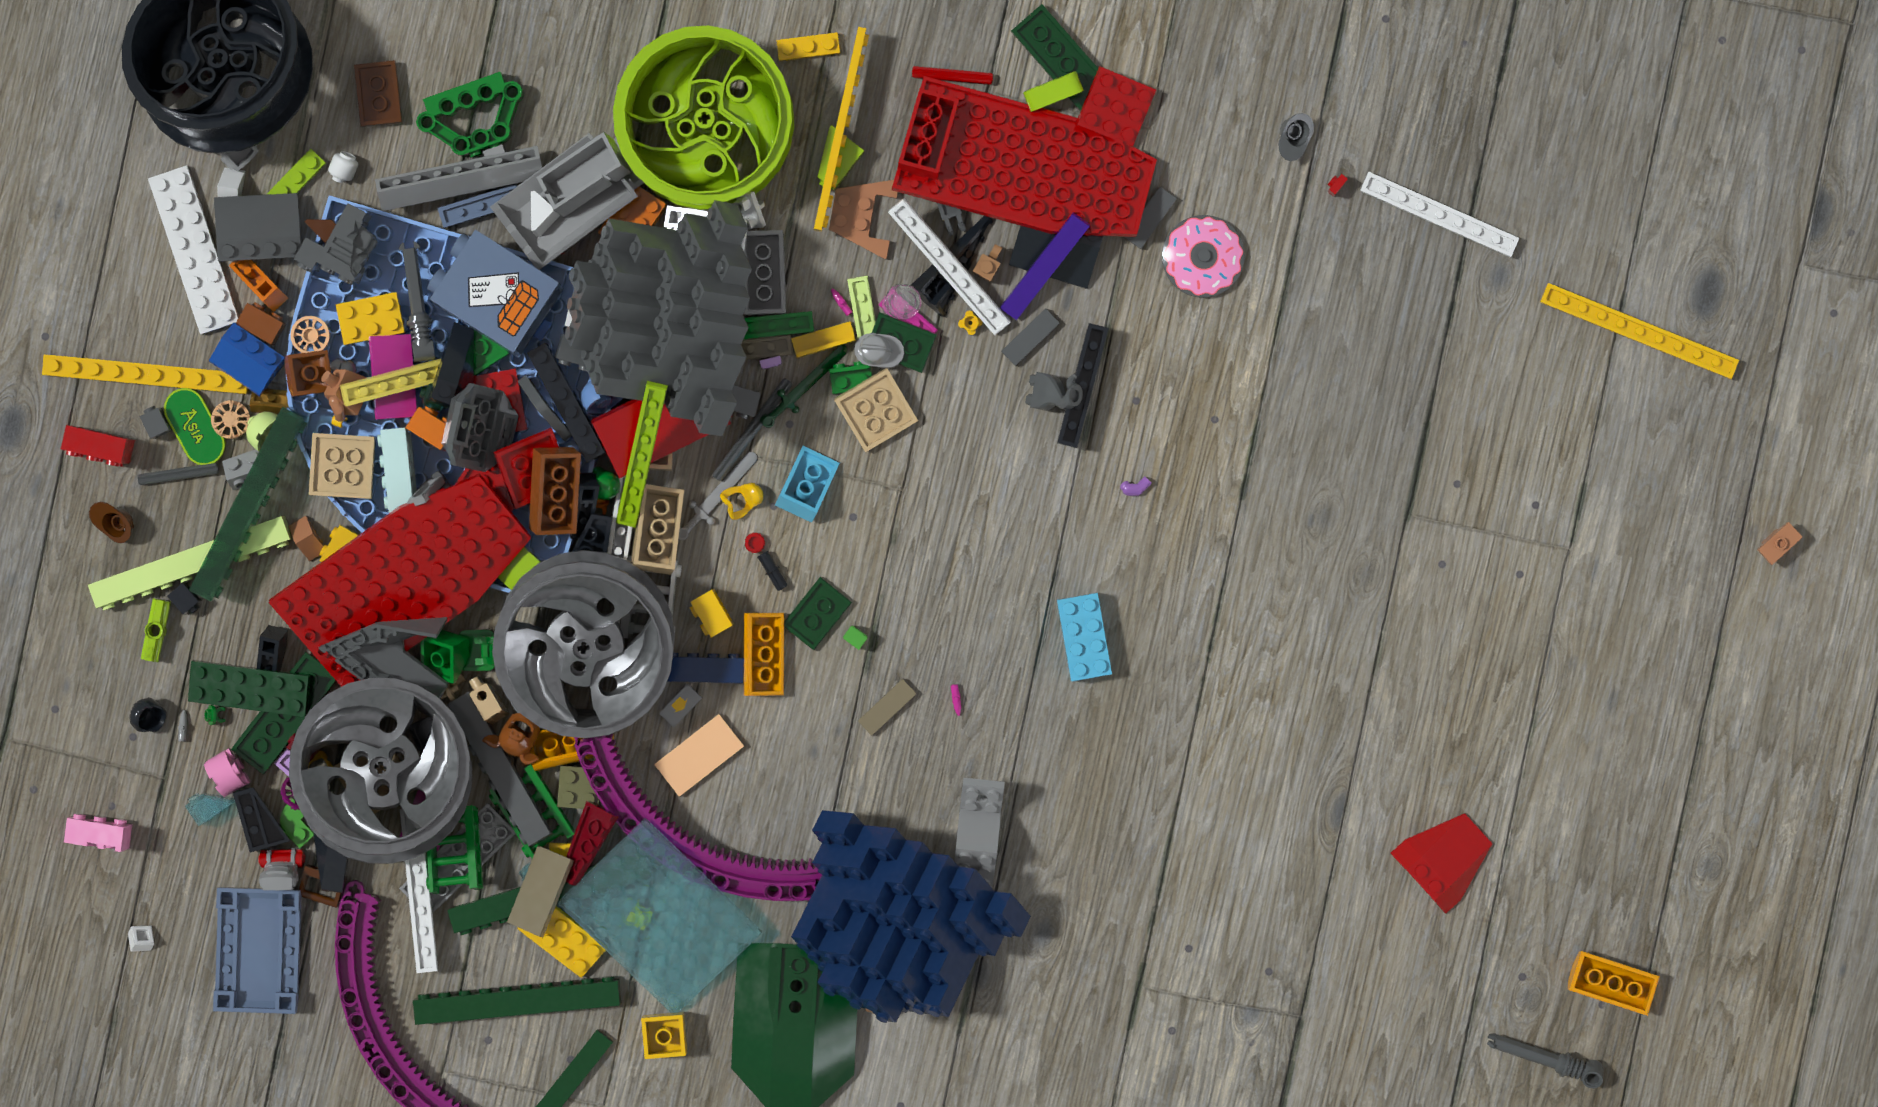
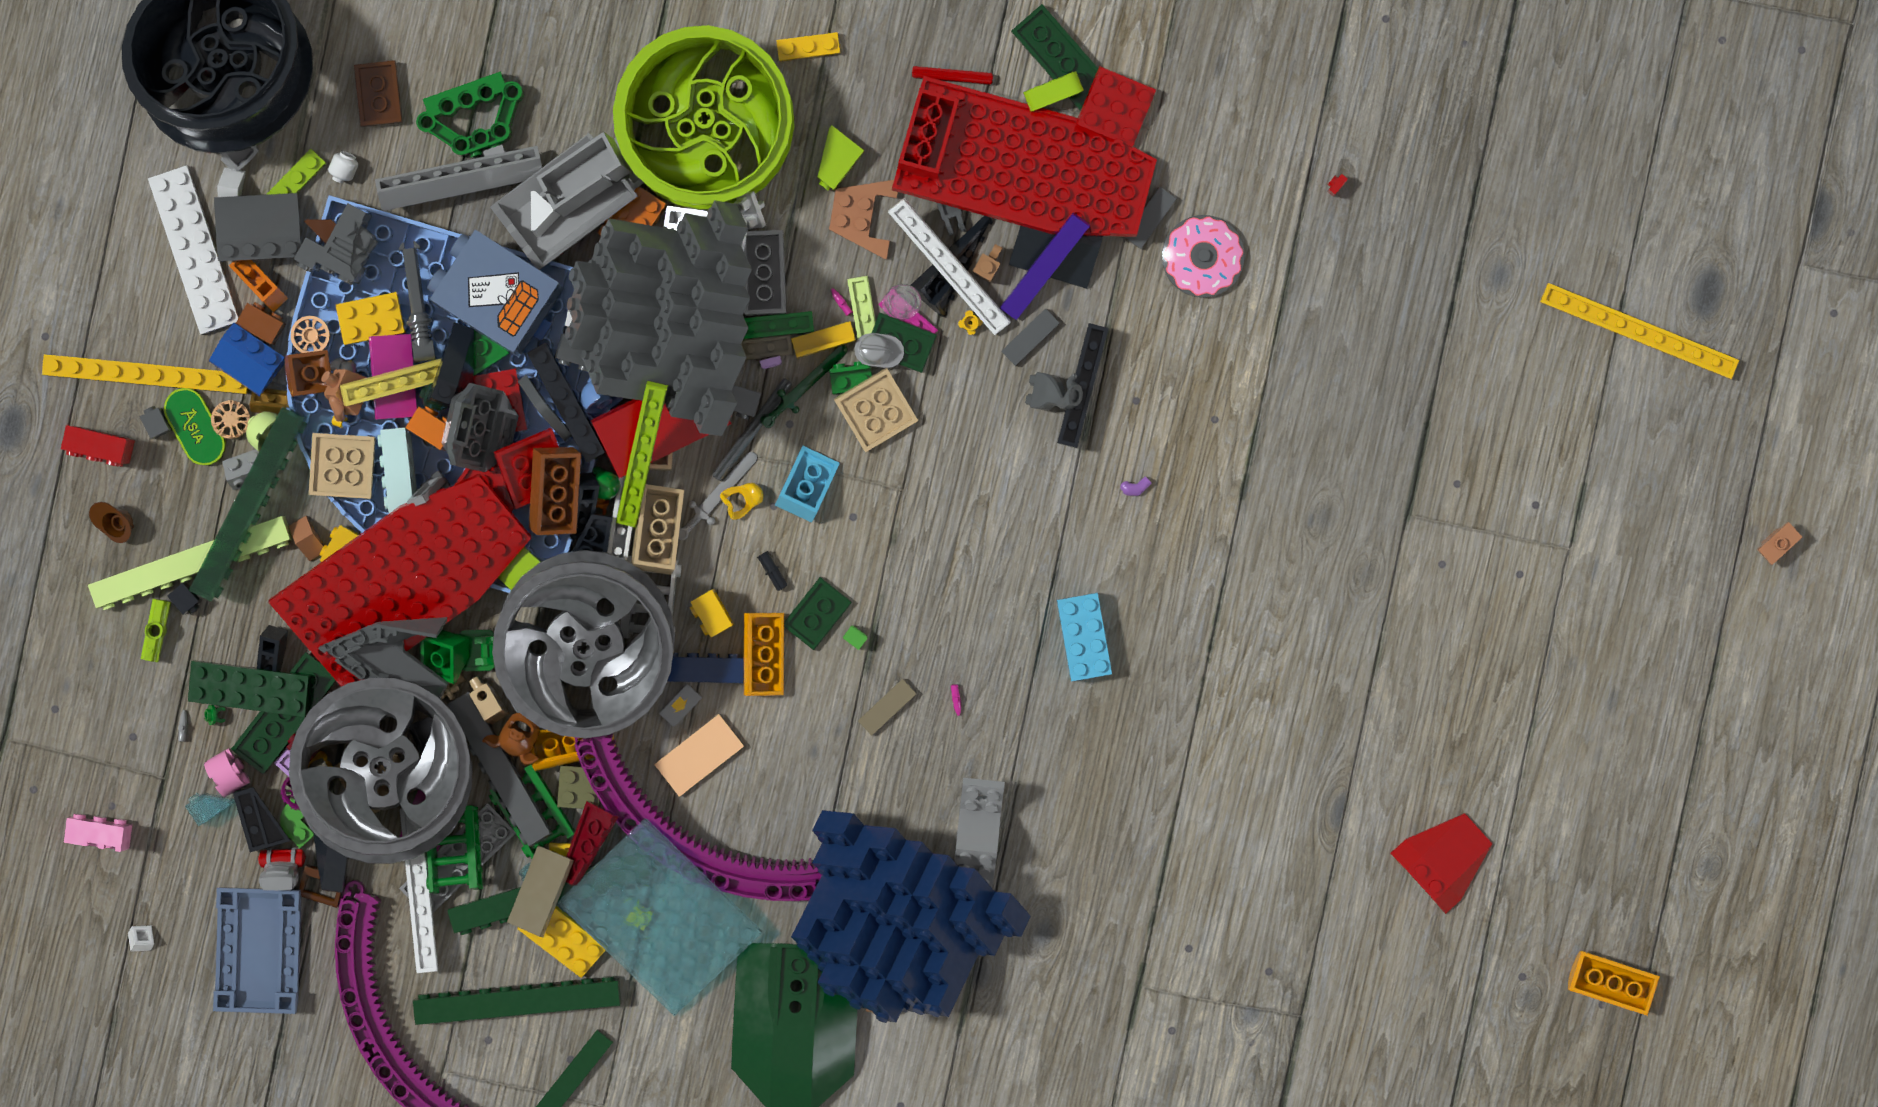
black hair [129,697,167,732] -> none
dark grey axle [137,463,219,485] -> none
sand blue plate [438,184,517,228] -> none
yellow brick [641,1012,687,1059] -> none
red tile [745,533,765,553] -> none
yellow plate [813,27,869,232] -> none
dark grey piece [1278,113,1314,161] -> none
white plate [1360,172,1519,257] -> none
dark grey piece [1487,1033,1604,1089] -> none

